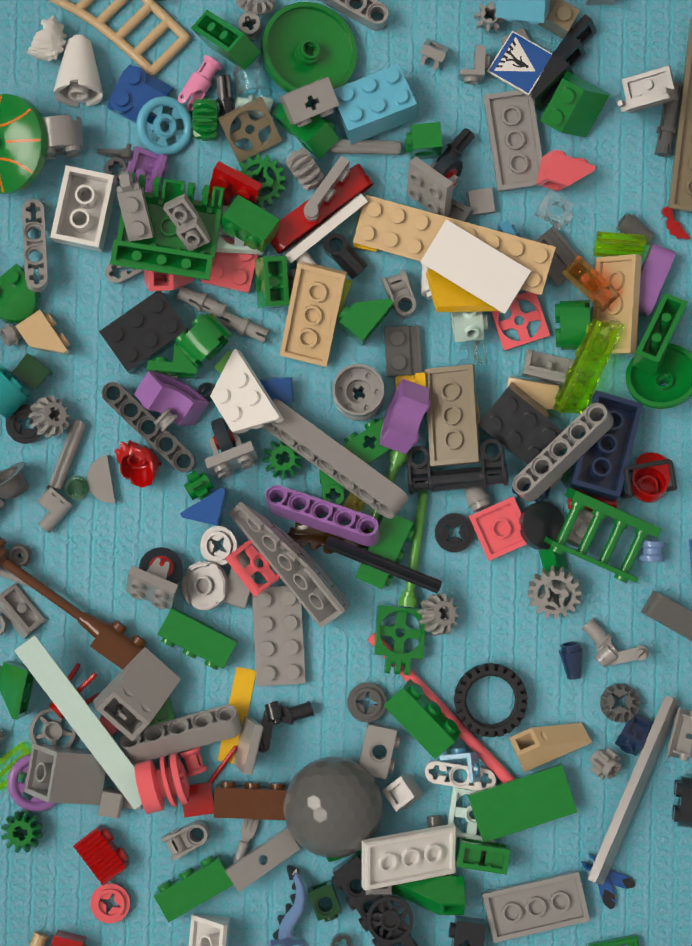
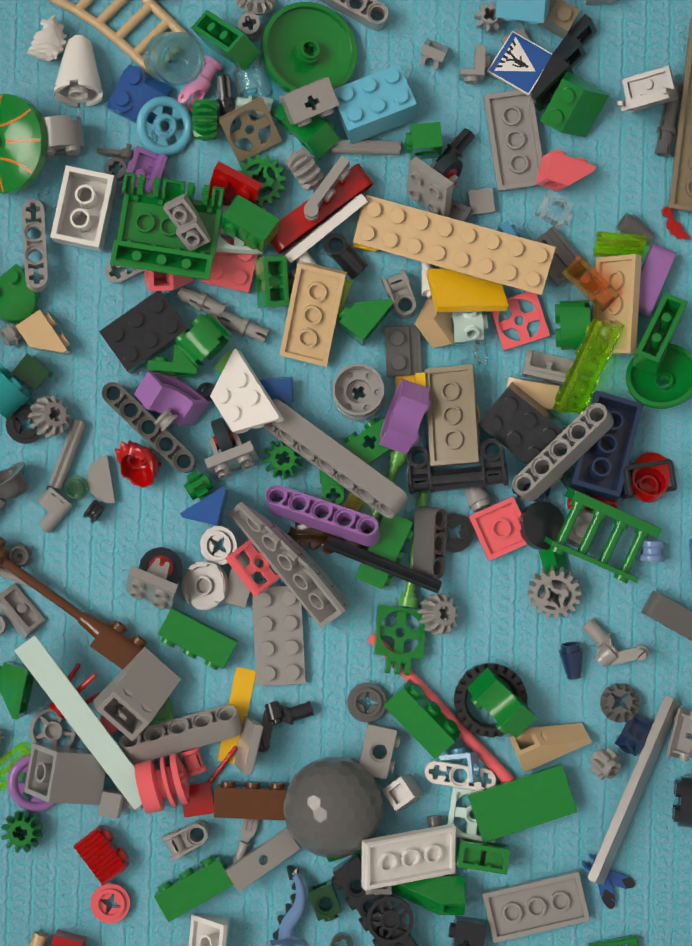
light grey hinge [116,170,154,242] -> none
white tile [421,219,532,314] -> none
none -> black bush [83,499,106,524]
none -> clear light blue wheel [143,32,205,85]
none -> dark grey beam [413,506,447,579]
none -> tan slope [415,299,455,348]
none -> green brick [467,667,537,739]

